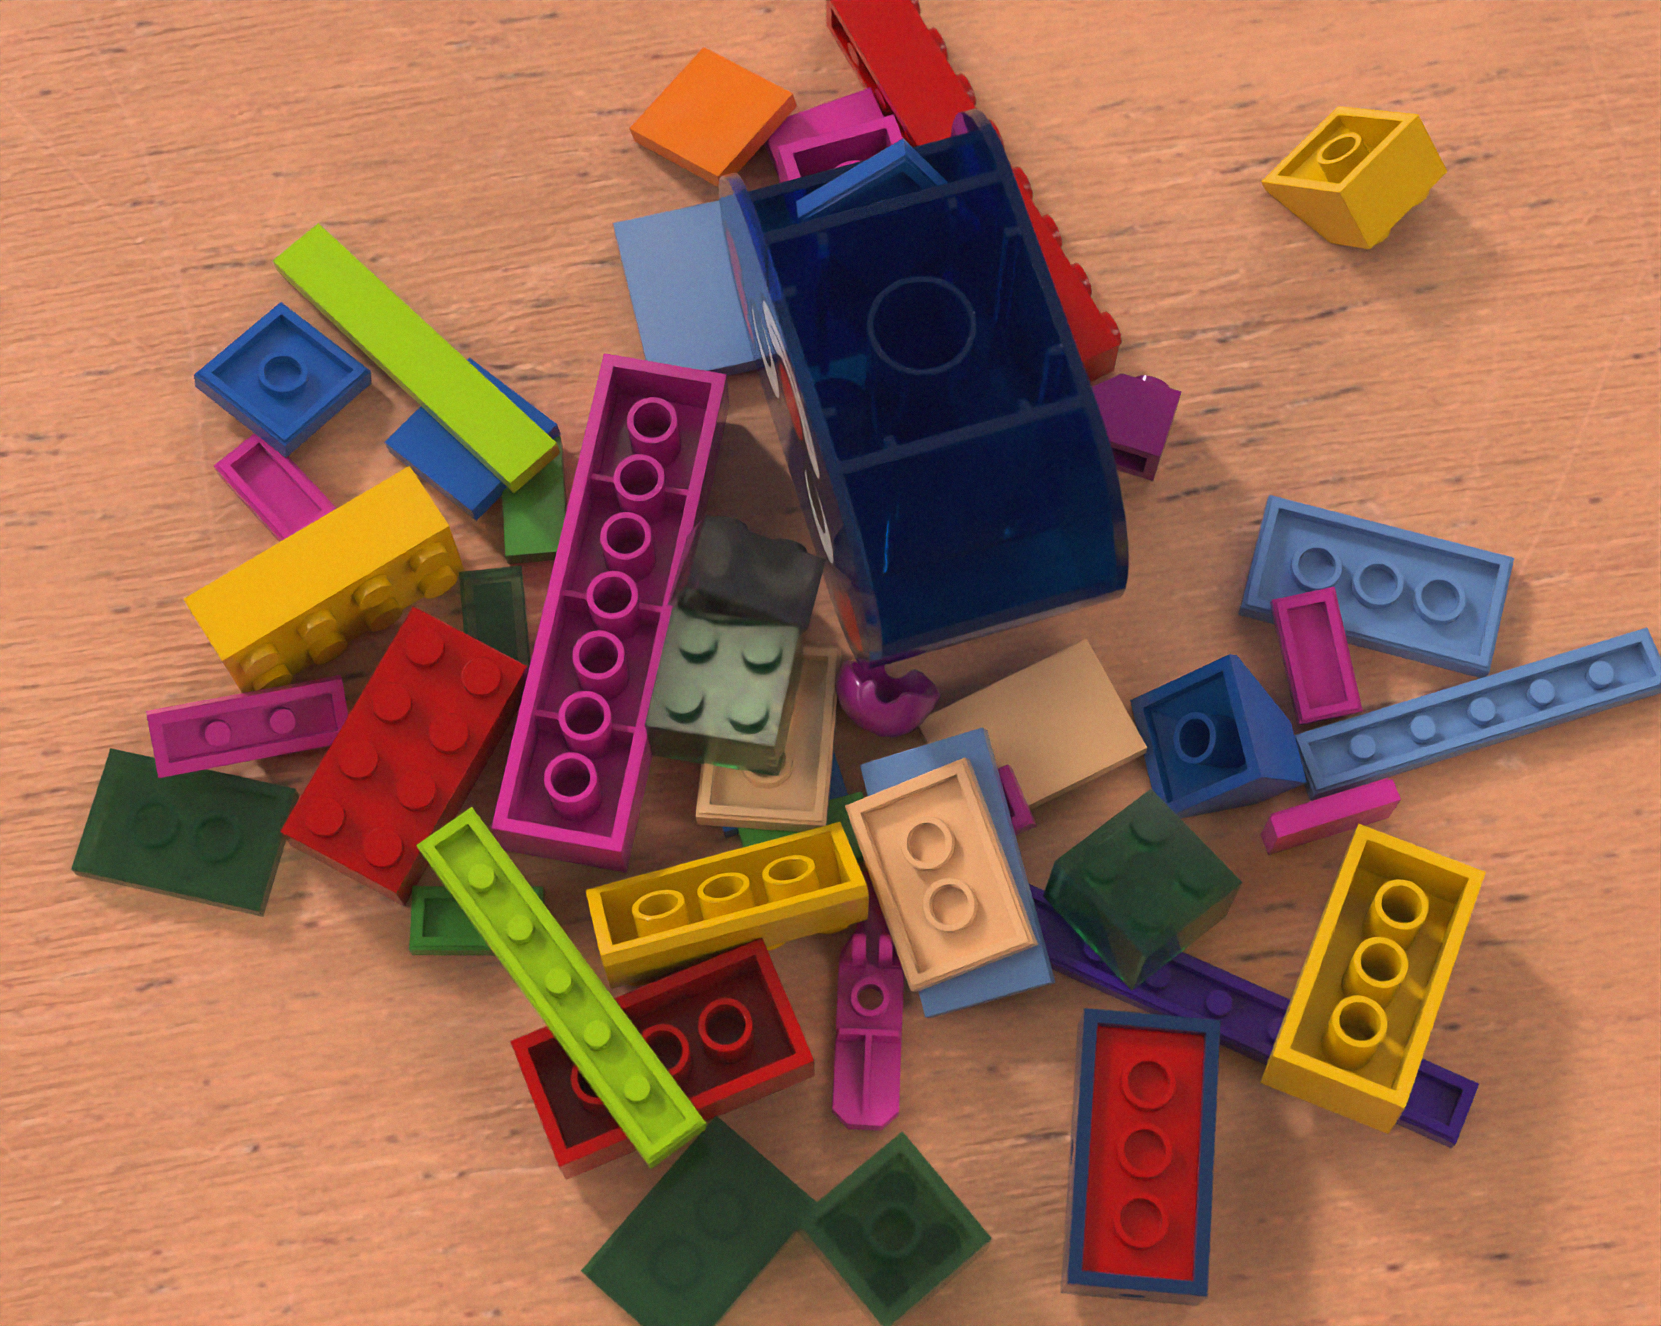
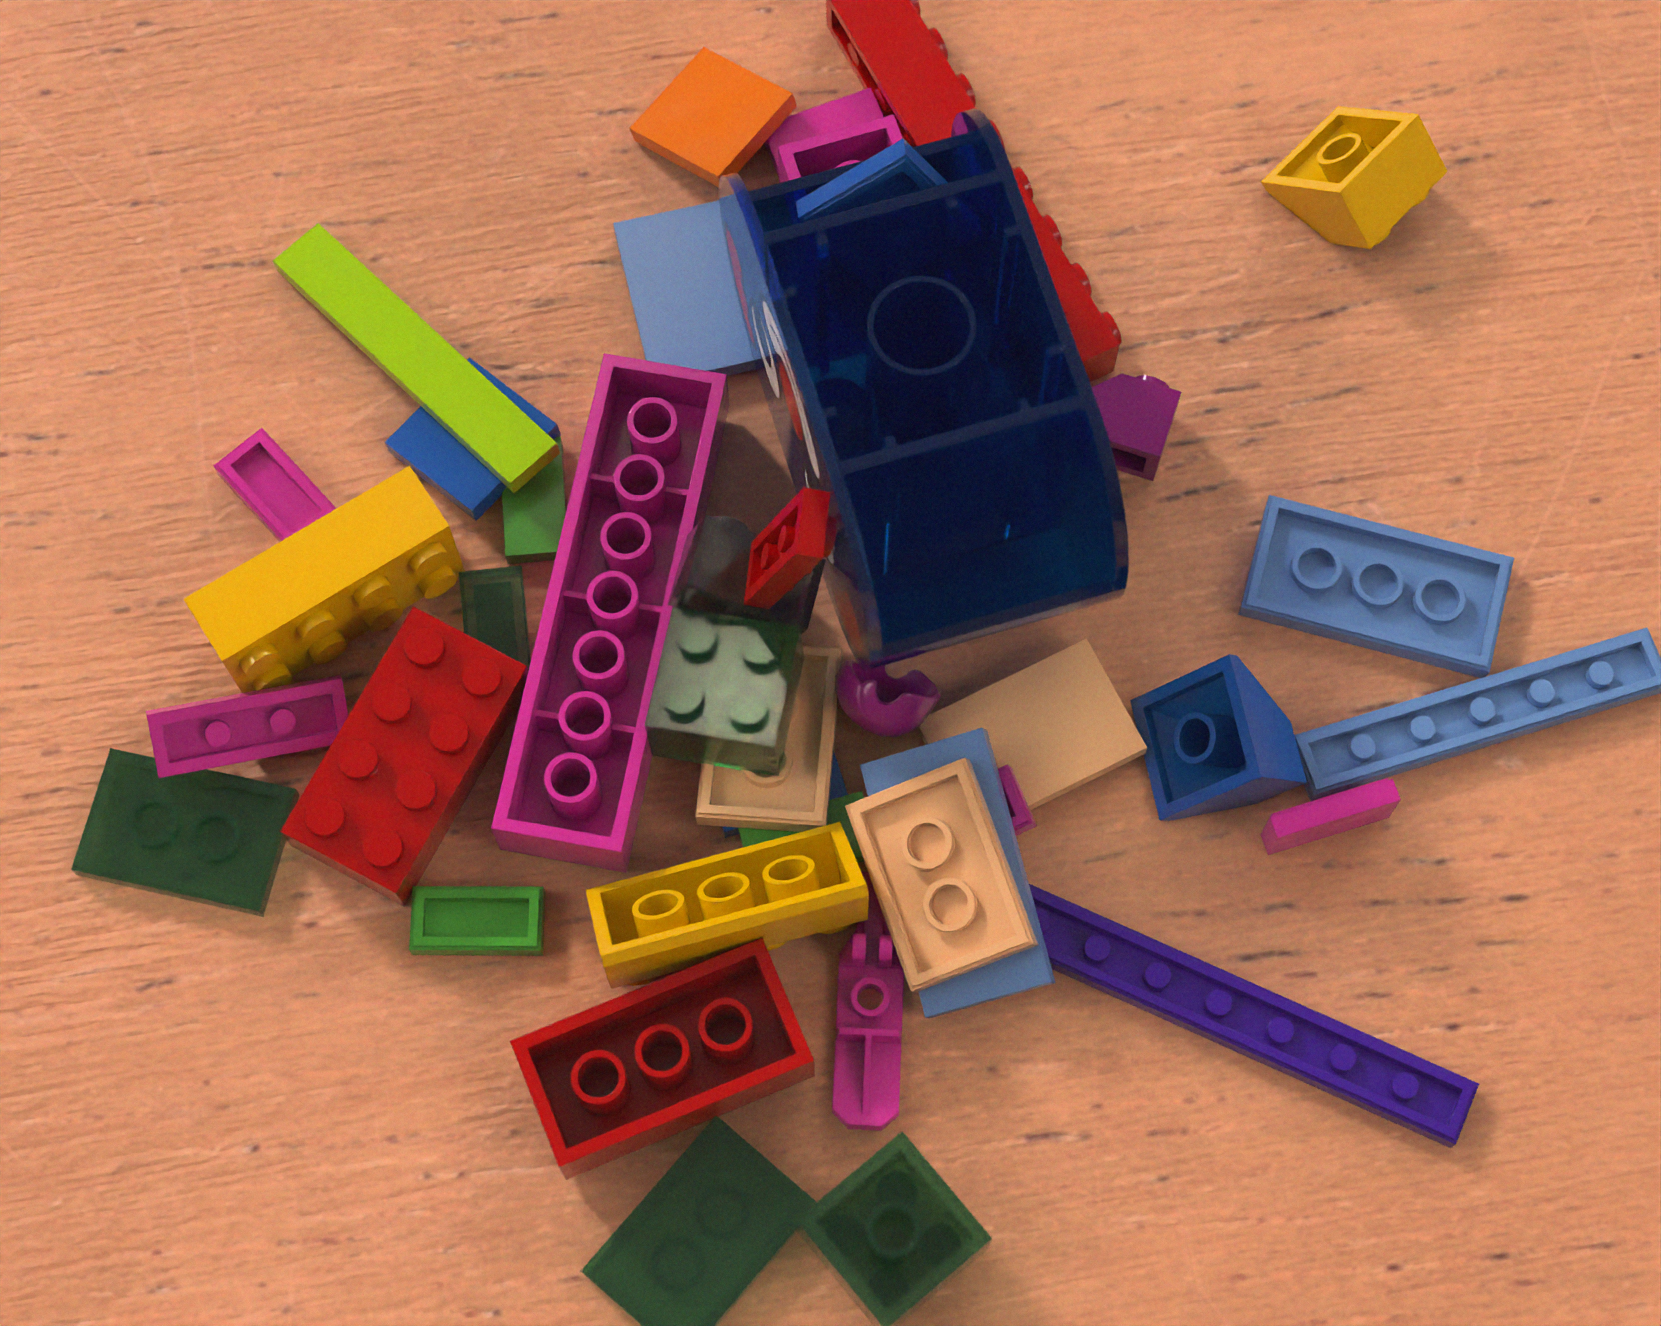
blue tile [194,302,371,458] -> none
lime tile [417,807,707,1169] -> none
clear green brick [1043,789,1242,991] -> none
red brick [1061,1008,1221,1306] -> none
yellow brick [1260,823,1486,1134] -> none
dark pink tile [1270,587,1363,726] -> none
none -> red plate [744,487,837,609]

